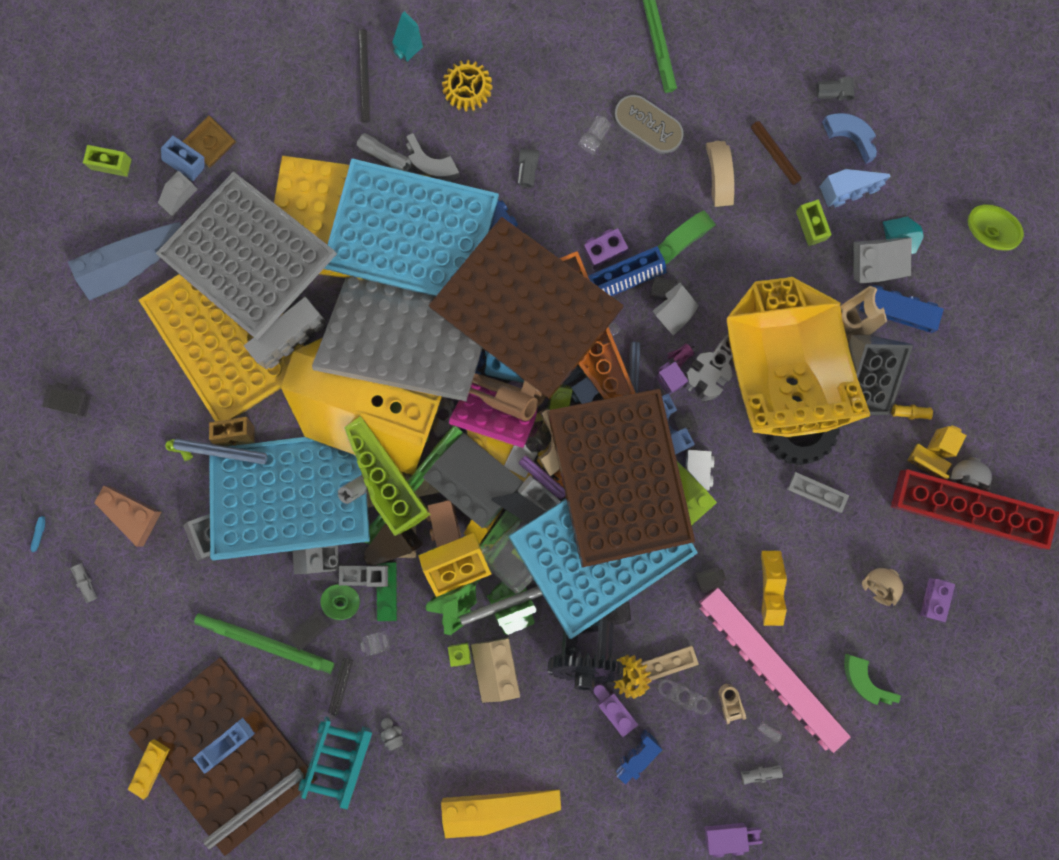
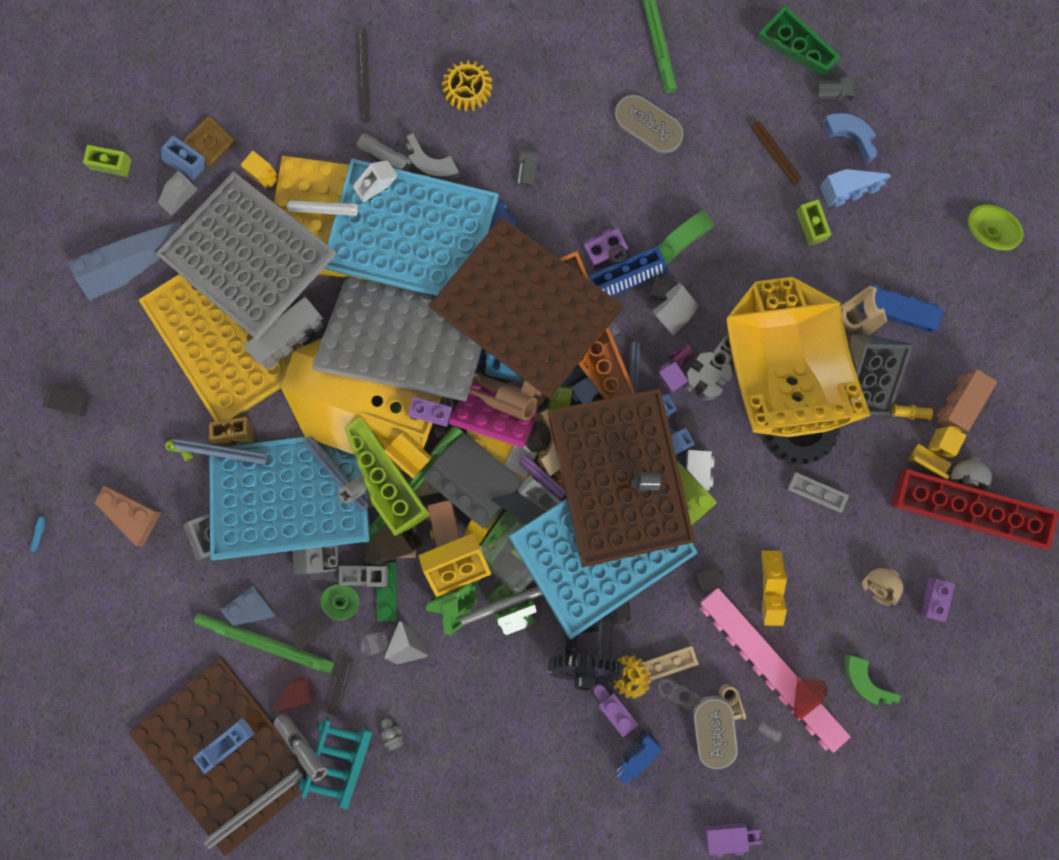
light grey pin [70,563,98,603] -> none
yellow plate [128,739,170,800] -> none
teal slope [392,11,423,62] -> none
yellow wedge [441,790,561,838] -> none
lime brick [448,642,471,667] -> none
tan slope [471,637,520,703] -> none
clear piece [577,116,611,156] -> none
tan arch [706,141,734,207] -> none
light grey pin [741,765,783,785] -> none
light grey slope [854,237,912,283] -> none
teal slope [882,217,924,254] -> none
none -> sand blue wing [221,586,275,626]
none -> yellow brick [241,150,278,189]
none -> clear red slope [272,676,315,712]
none -> light grey piece [274,714,328,781]
none -> white axle [287,200,359,216]
none -> sand blue axle [304,436,369,510]
none -> white slope [353,160,397,202]
none -> yellow panel [384,431,432,478]
none -> light grey slope [384,621,429,665]
none -> medium lavender brick [408,397,452,427]
none -> clear smoke bush [608,245,626,263]
none -> dark grey piece [631,471,661,492]
none -> dark tan tile [693,696,738,769]
none -> green wedge [757,6,840,76]
none -> clear red slope [793,676,828,719]
none -> nougat brick [936,369,998,433]

